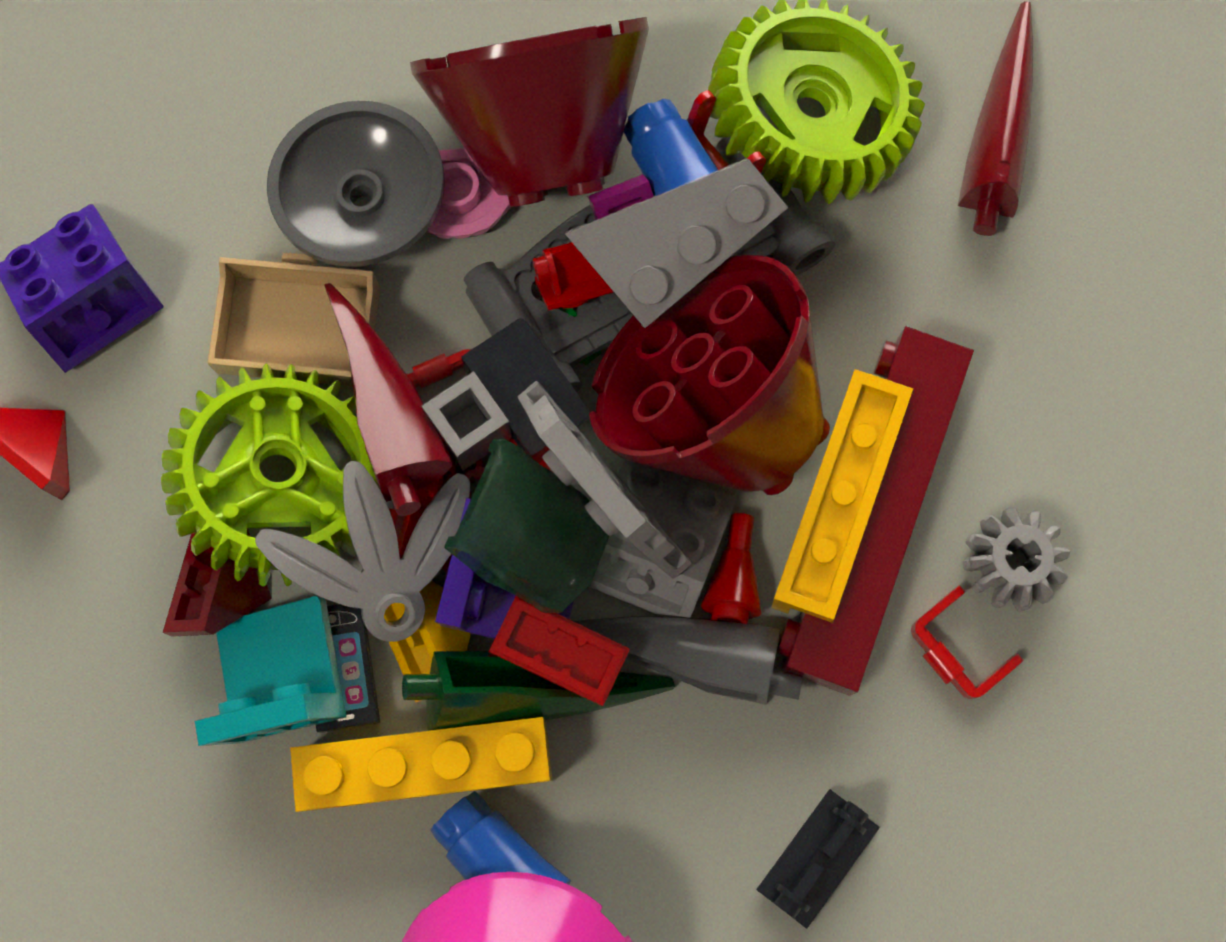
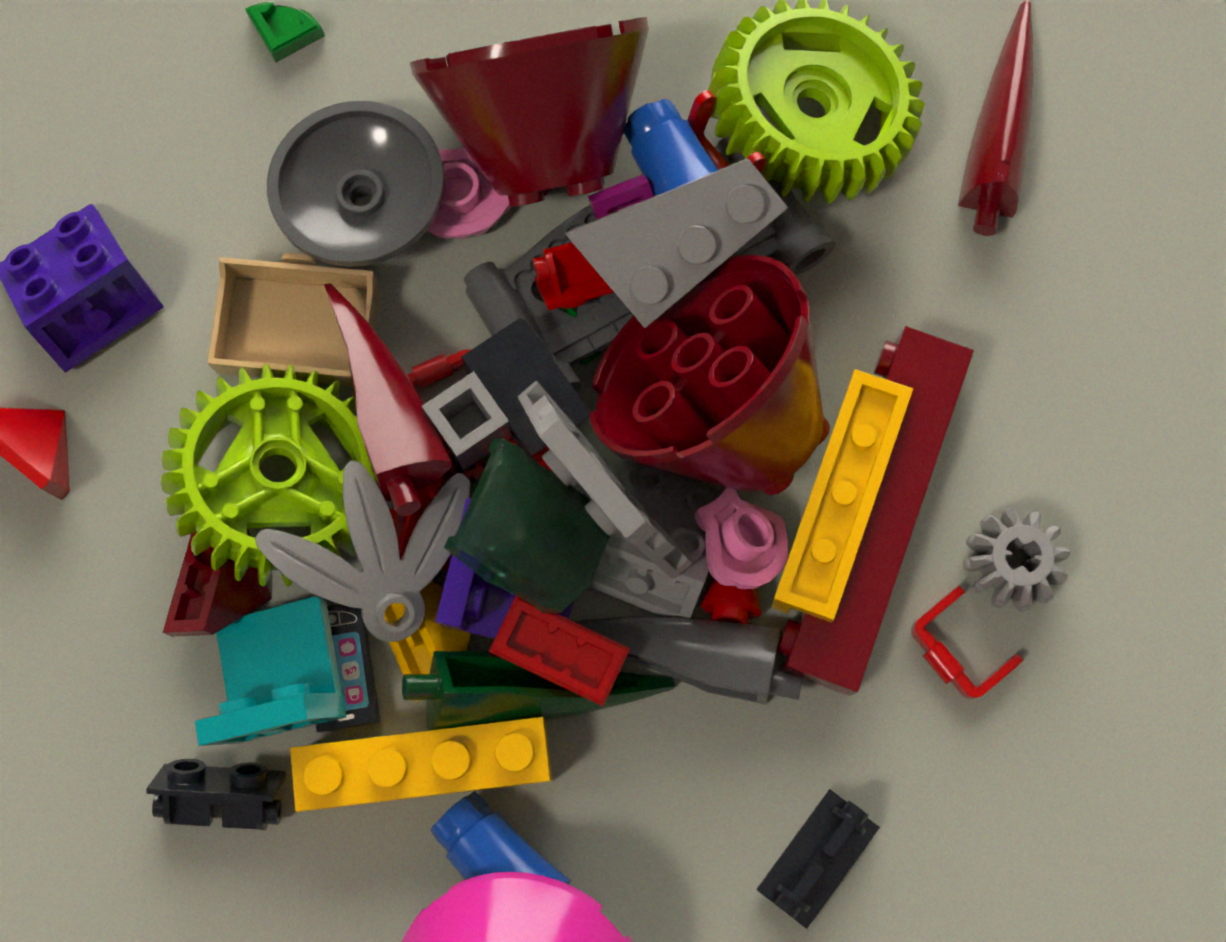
none -> black hinge [146,759,286,830]
none -> green tile [245,2,325,62]
none -> bright pink animal [695,487,788,589]

